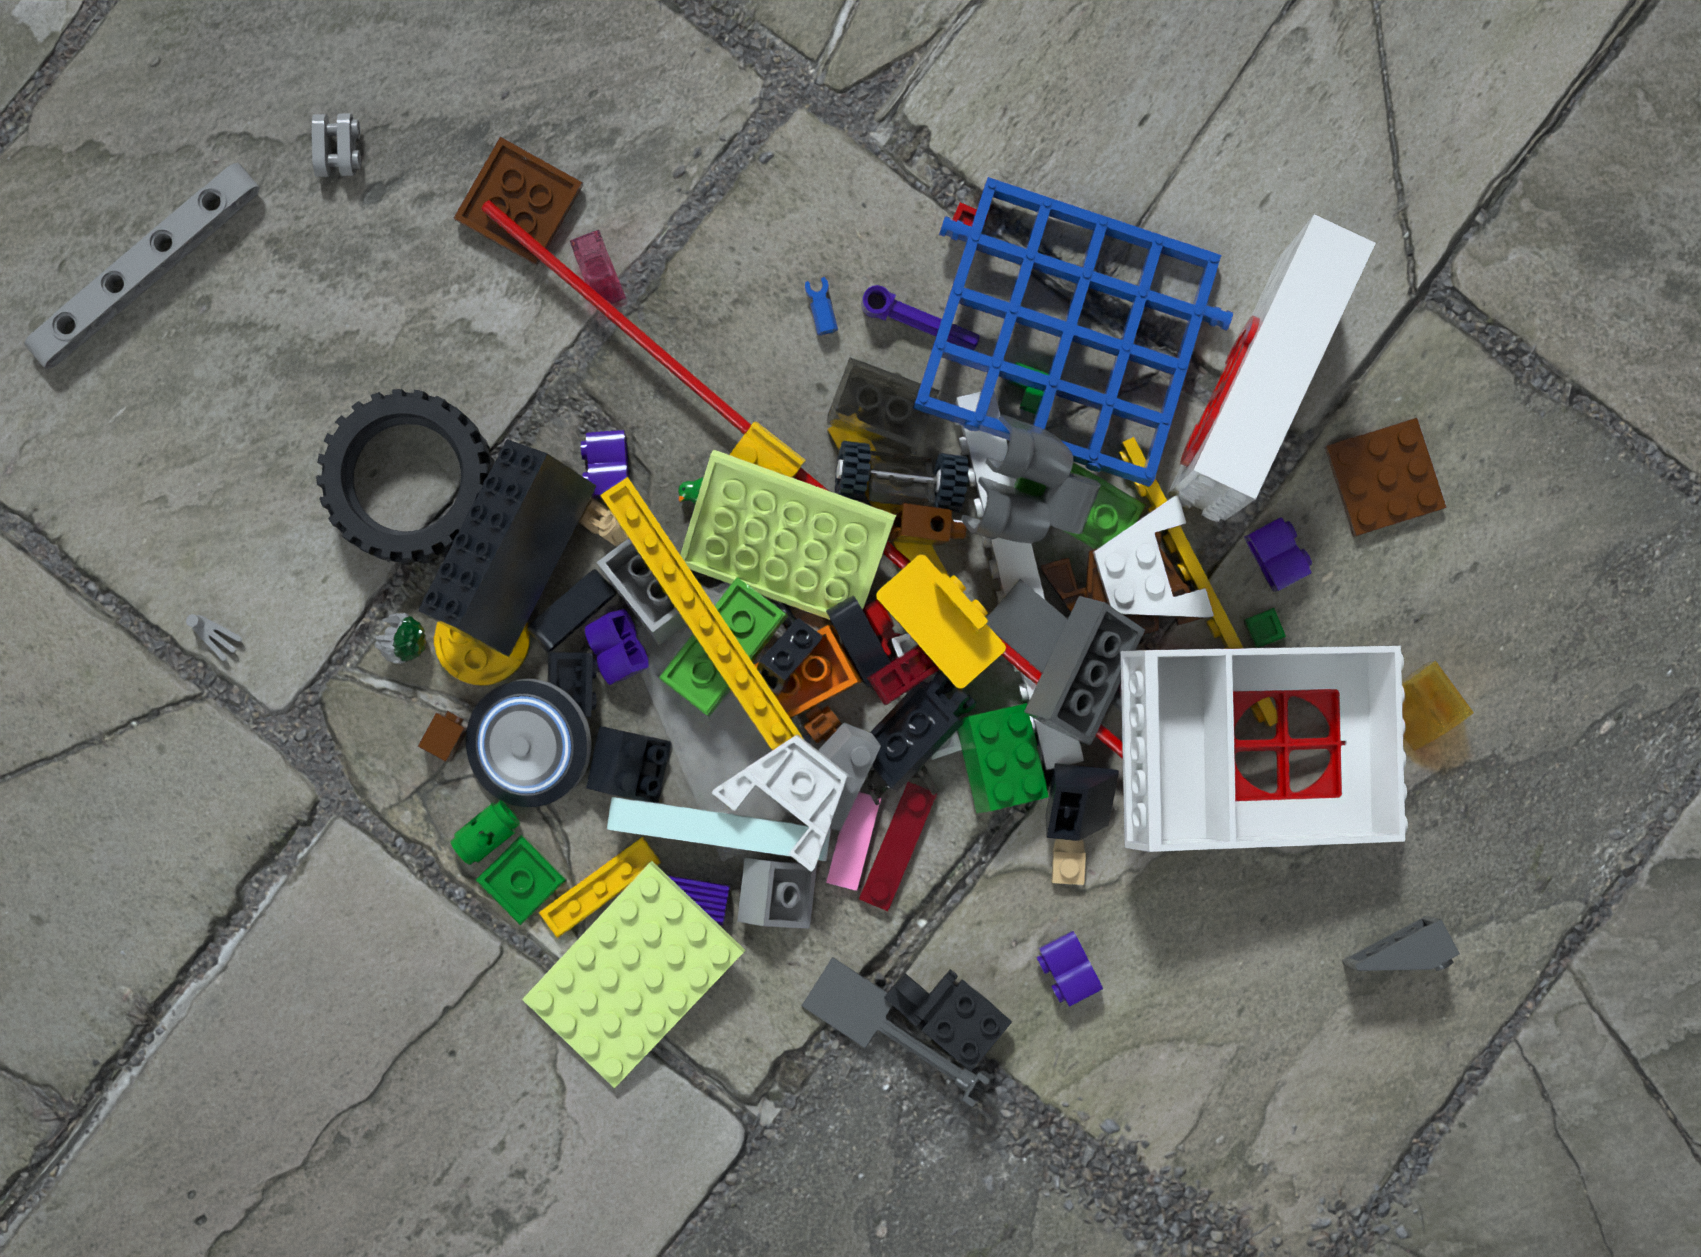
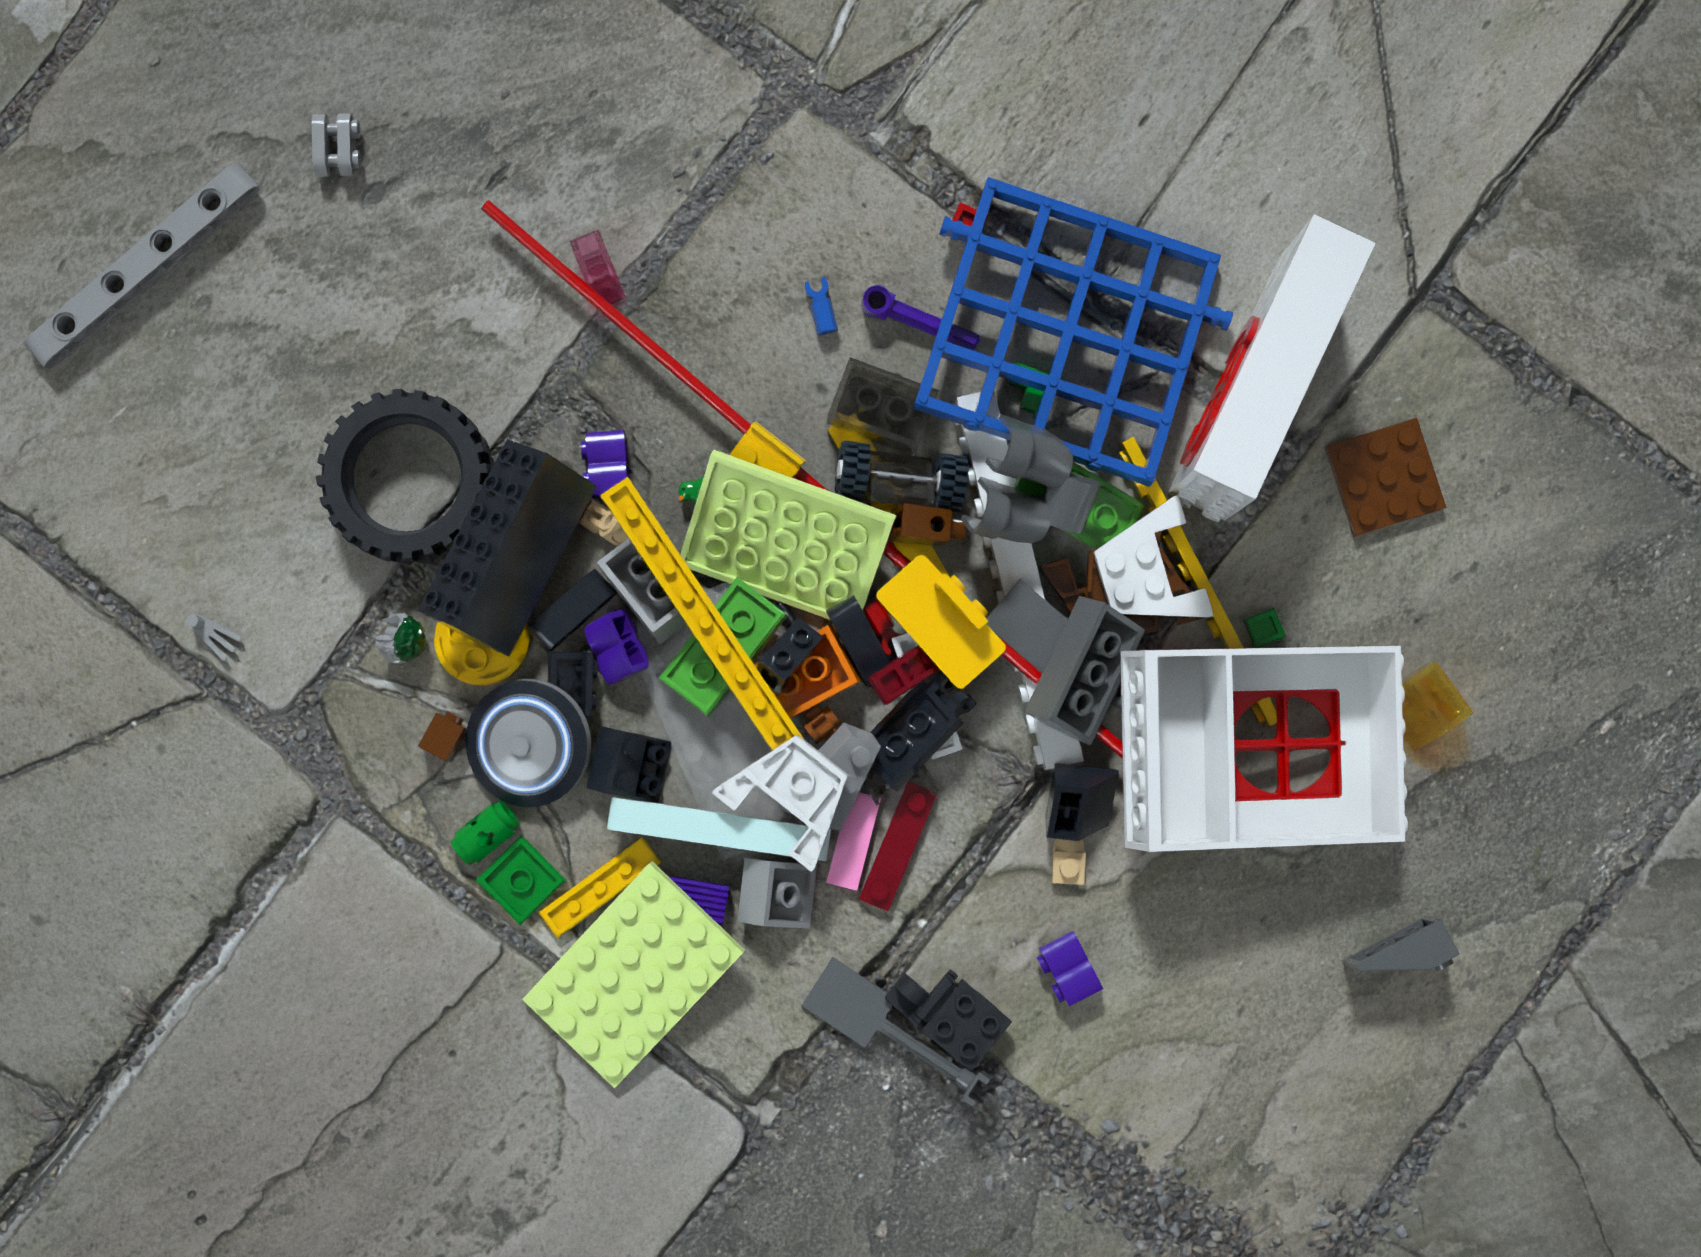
reddish brown plate [454,137,583,266] -> none
green brick [957,703,1049,813] -> none
dark purple brick [1244,517,1312,592] -> none

